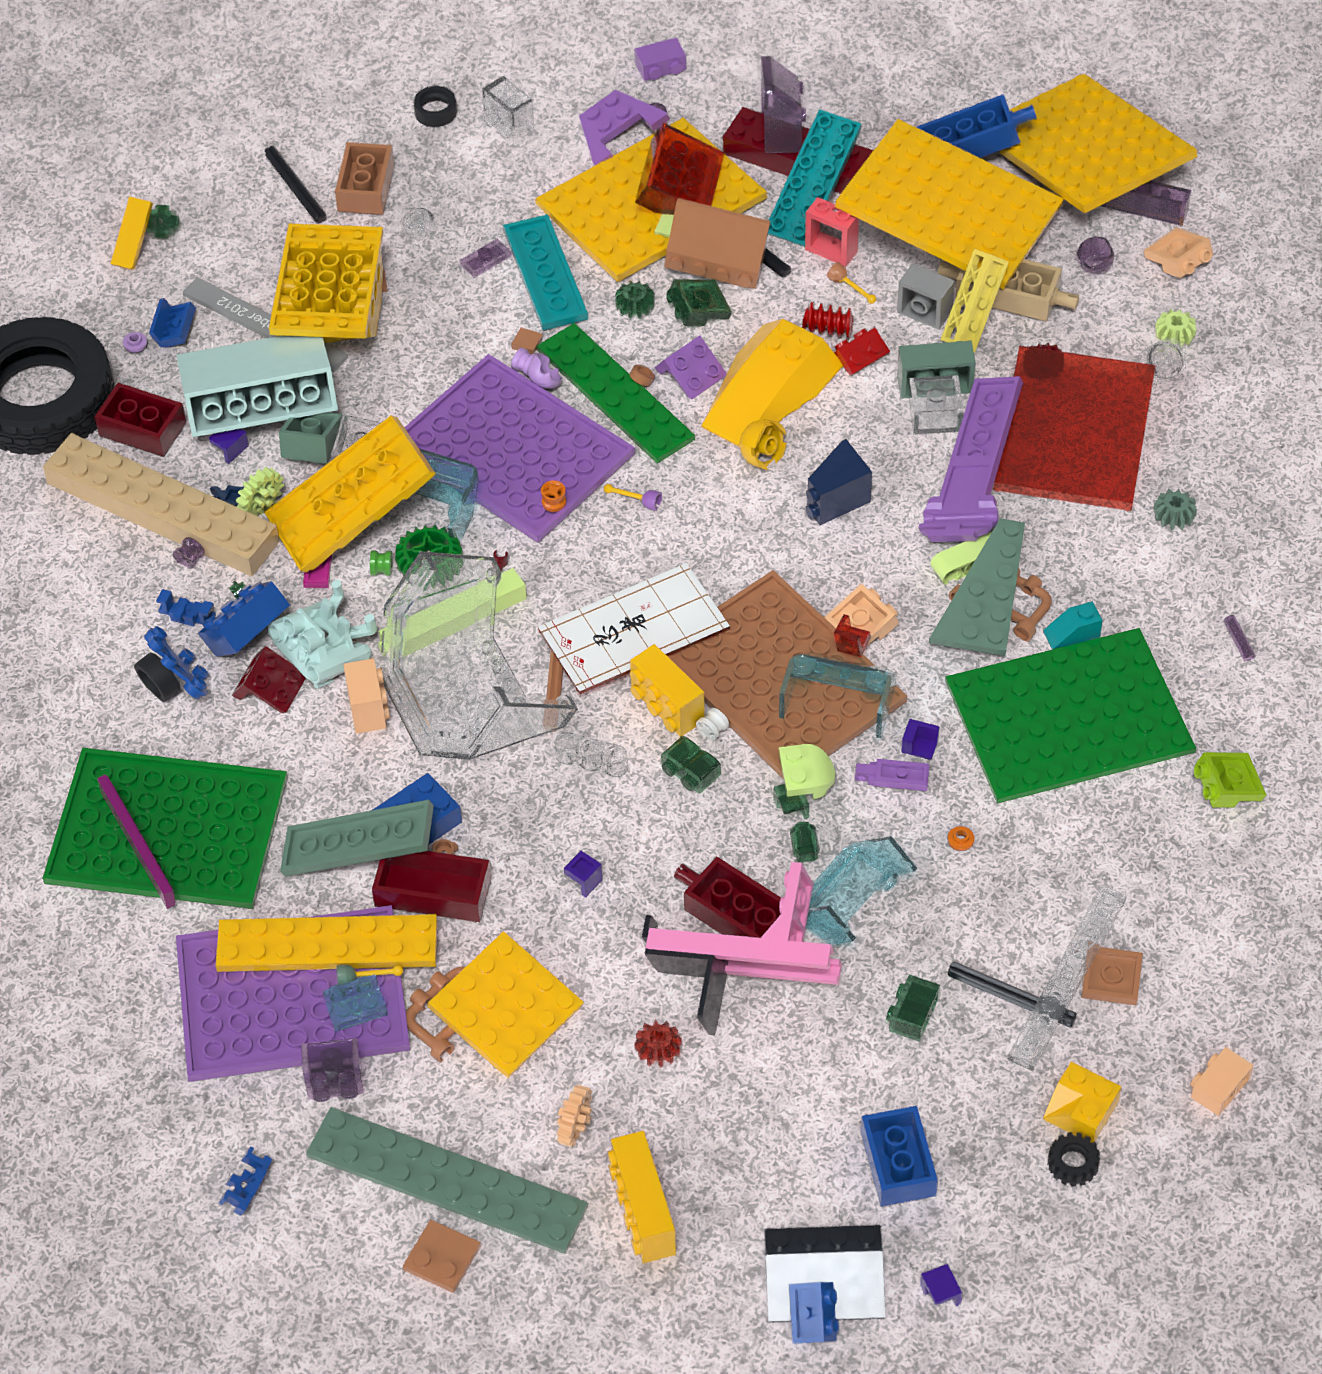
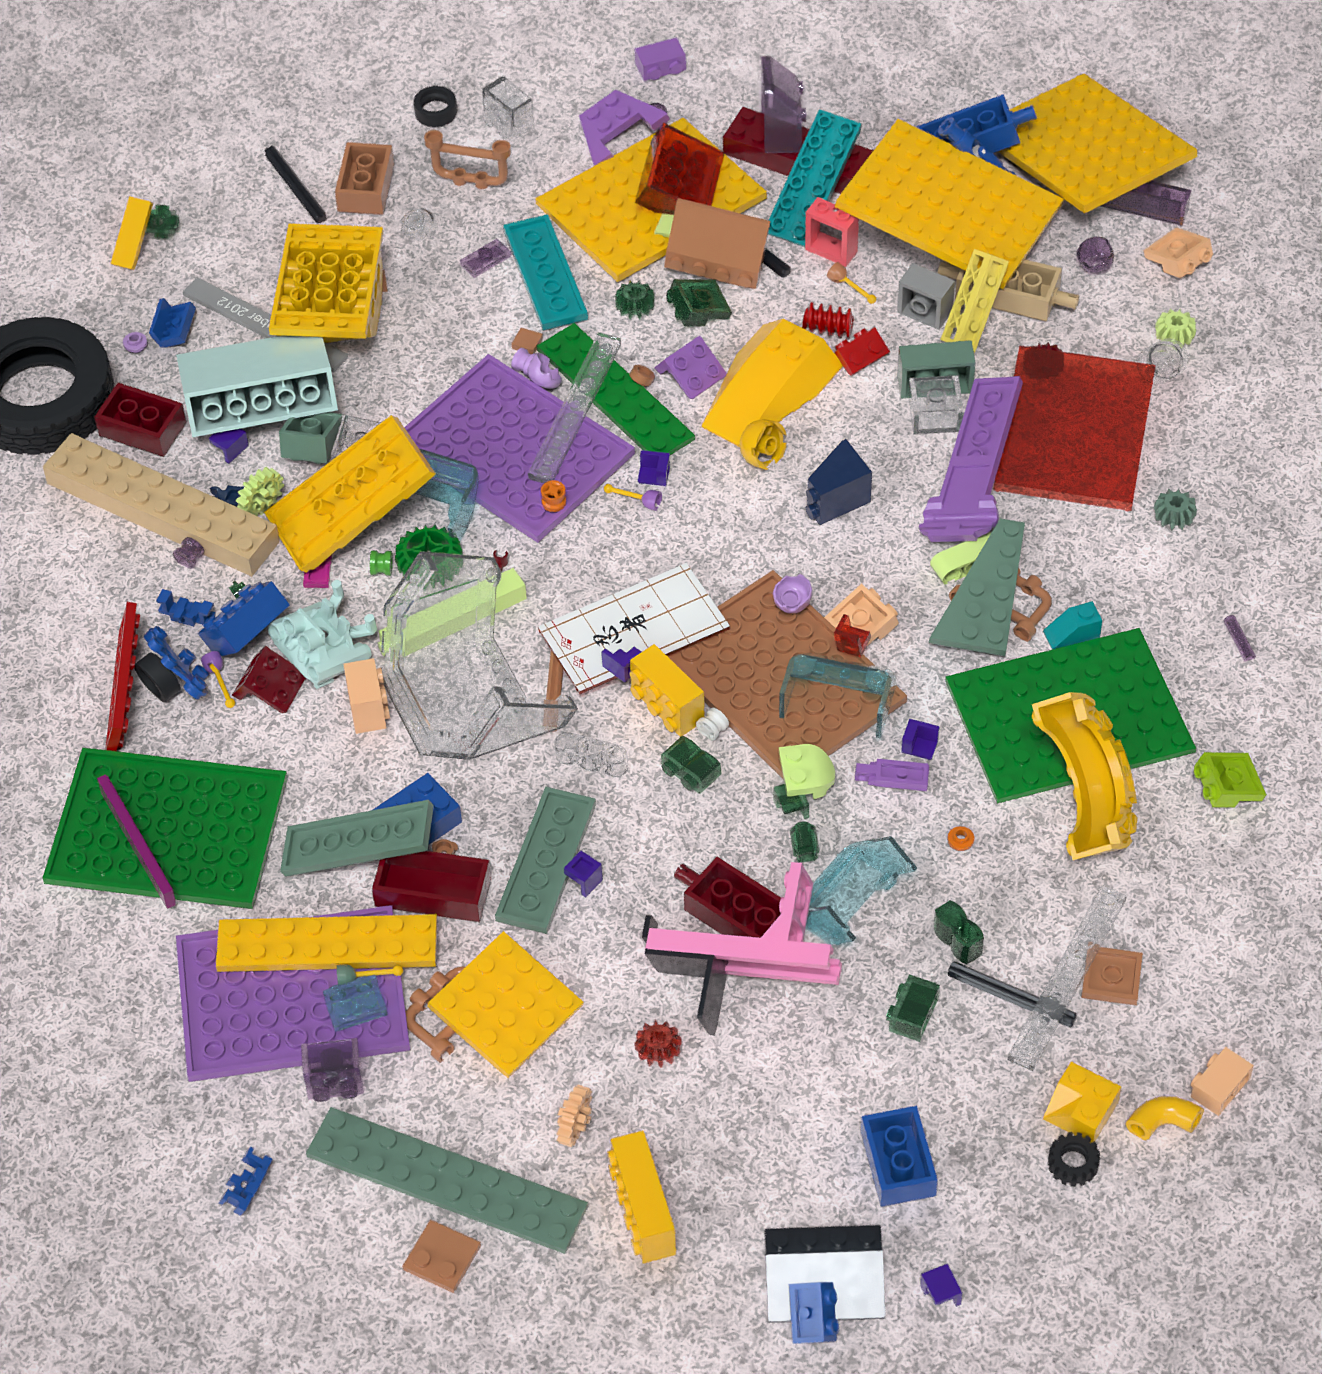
none -> red plate [105,601,140,751]
none -> hinge [201,651,235,708]
none -> nougat bar [424,130,511,189]
none -> sand green plate [495,786,596,934]
none -> clear plate [528,332,621,483]
none -> dark purple panel [601,646,642,683]
none -> dark purple panel [638,450,670,486]
none -> lavender hair [773,574,812,613]
none -> clear green brick [934,900,984,965]
none -> blue piece [938,117,1015,175]
none -> yellow windscreen [1032,692,1138,860]
none -> yellow cylinder [1126,1096,1204,1140]

